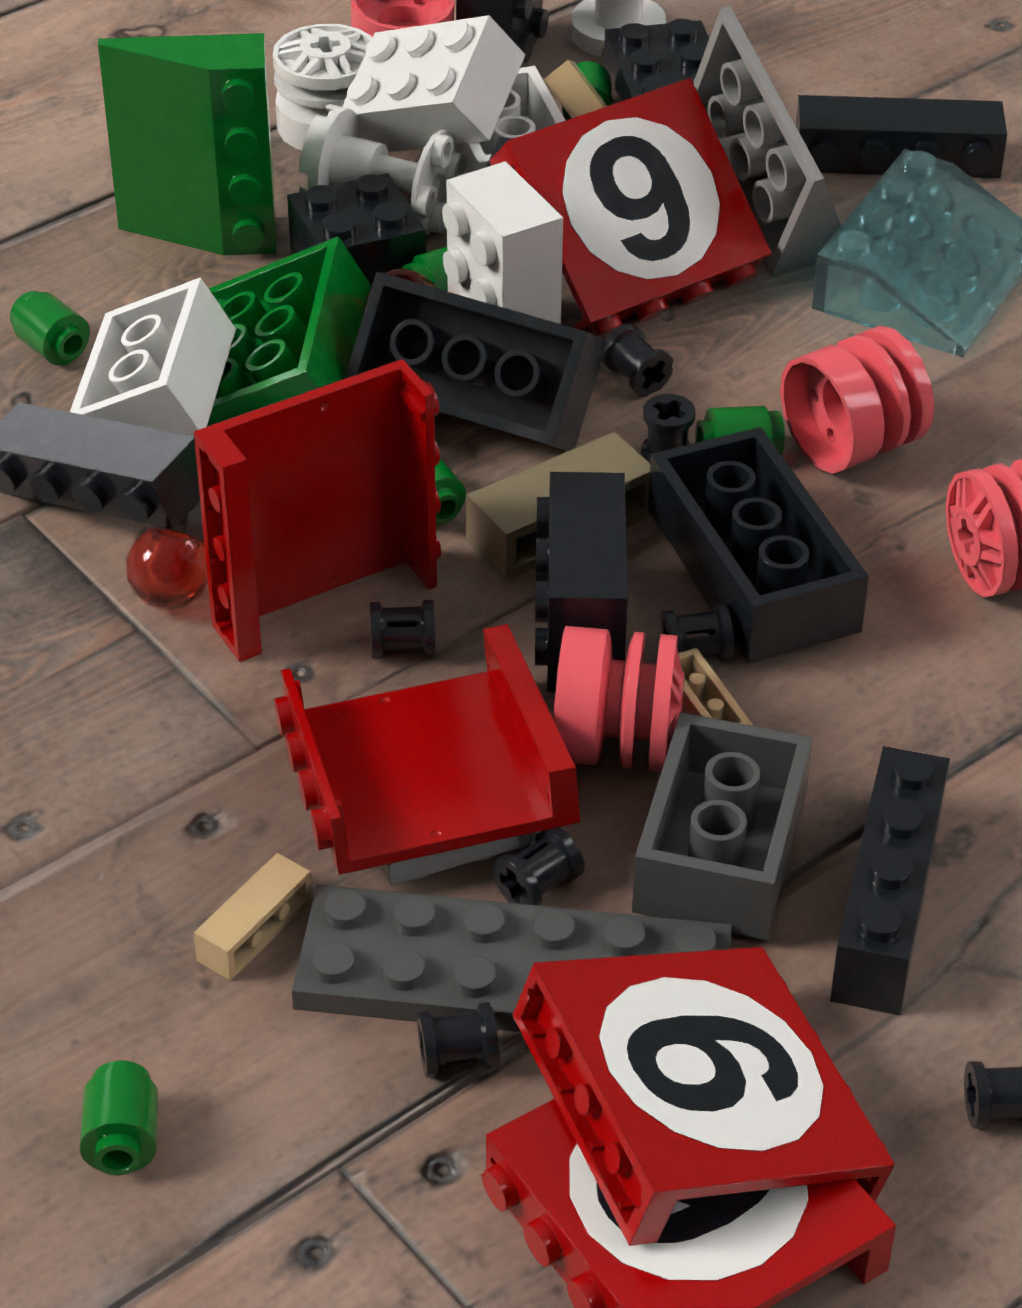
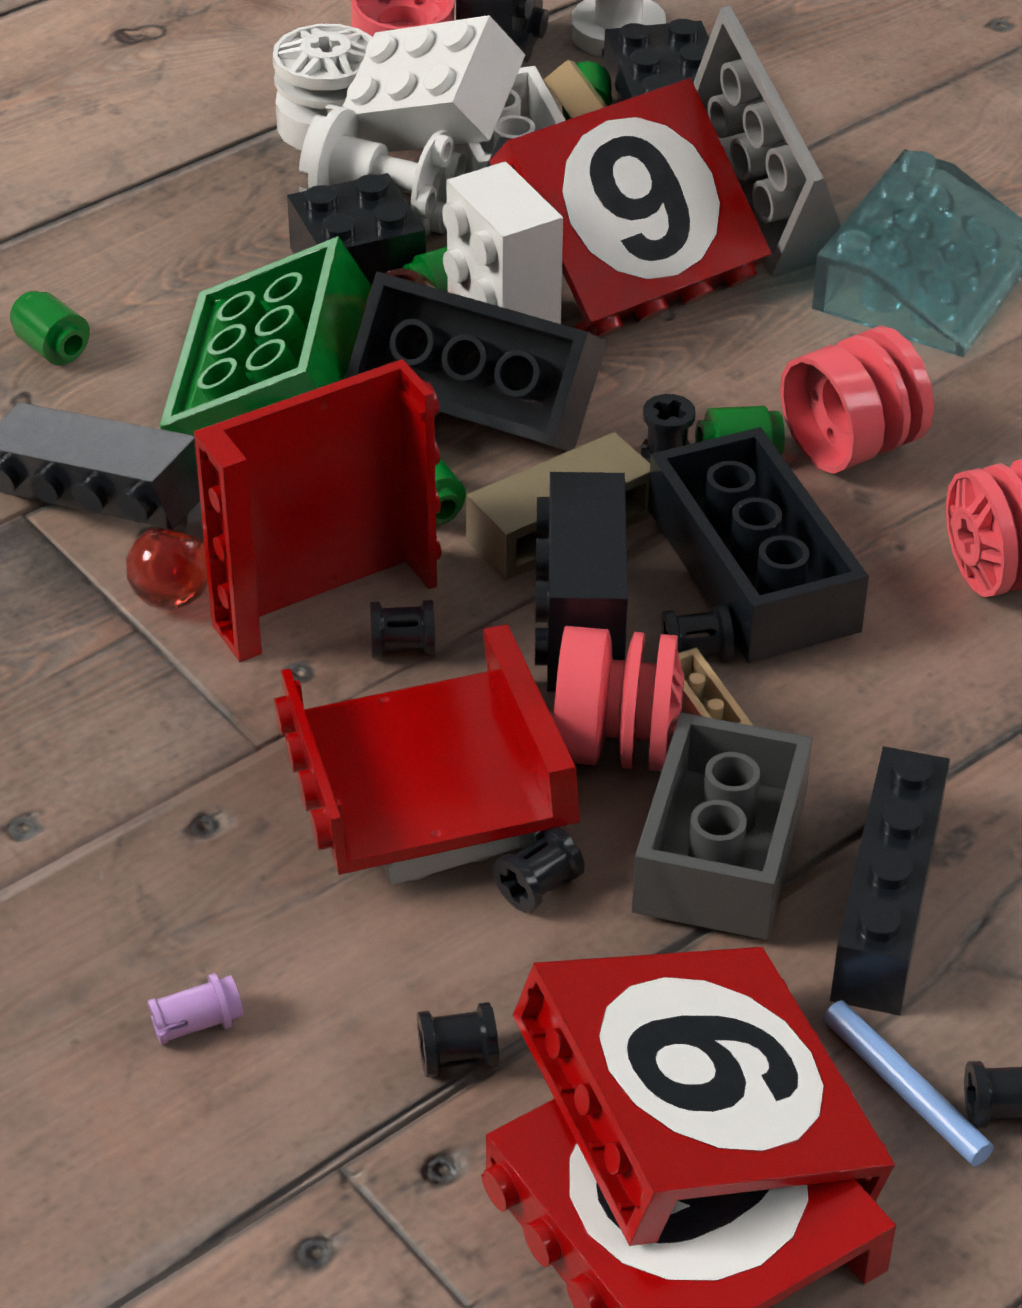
white brick [70,277,236,436] -> none
green brick [80,1060,158,1176] -> none
green slope [98,33,277,255] -> none
tan piece [193,853,313,981] -> none
dark grey plate [292,884,732,1032] -> none
black bush [602,324,673,397] -> none
black brick [796,95,1007,178] -> none
none -> lavender pin [147,973,244,1045]
none -> light blue bar [823,1000,994,1167]

